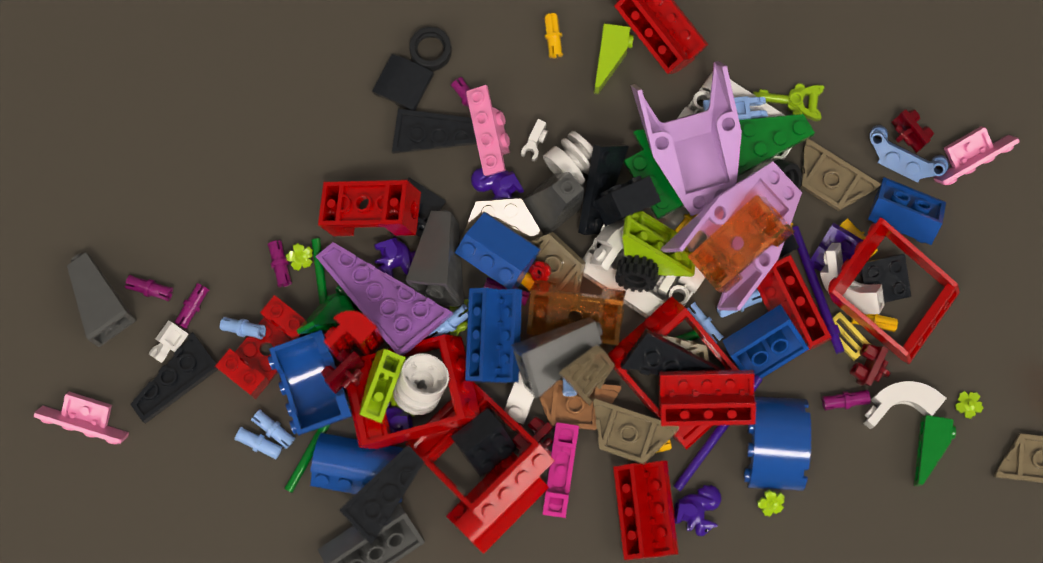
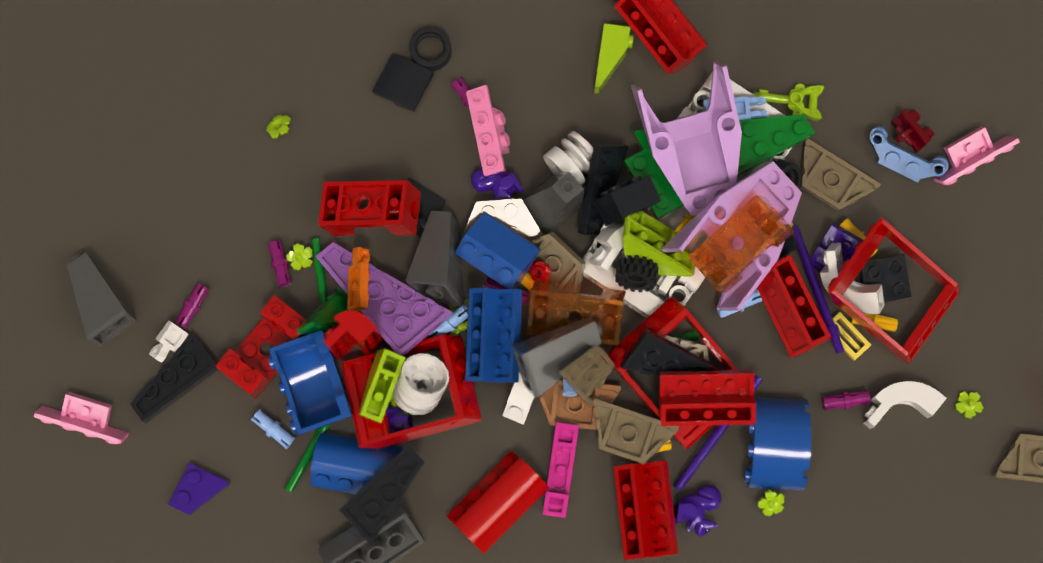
magenta pin [125,275,173,301] -> none
light blue pin [220,316,266,340] -> none
light blue pin [234,427,283,460] -> none
dark red hips [321,349,365,394] -> none
dark purple animal [374,238,416,277] -> none
black wing [392,109,477,154] -> none
red window [405,382,555,527] -> none
black brick [451,408,517,477] -> none
dark red hips [512,417,553,455] -> none
white plate [521,119,548,162] -> none
yellow axle [545,13,563,58] -> none
light blue pin [686,302,724,343] -> none
blue slope [722,304,809,379] -> none
dark red hips [850,344,891,386] -> none
blue slope [868,177,946,245] -> none
green slope [914,415,956,486] -> none
none -> dark purple wing [168,463,230,515]
none -> lime plant [266,115,291,139]
none -> orange hinge [347,247,370,312]

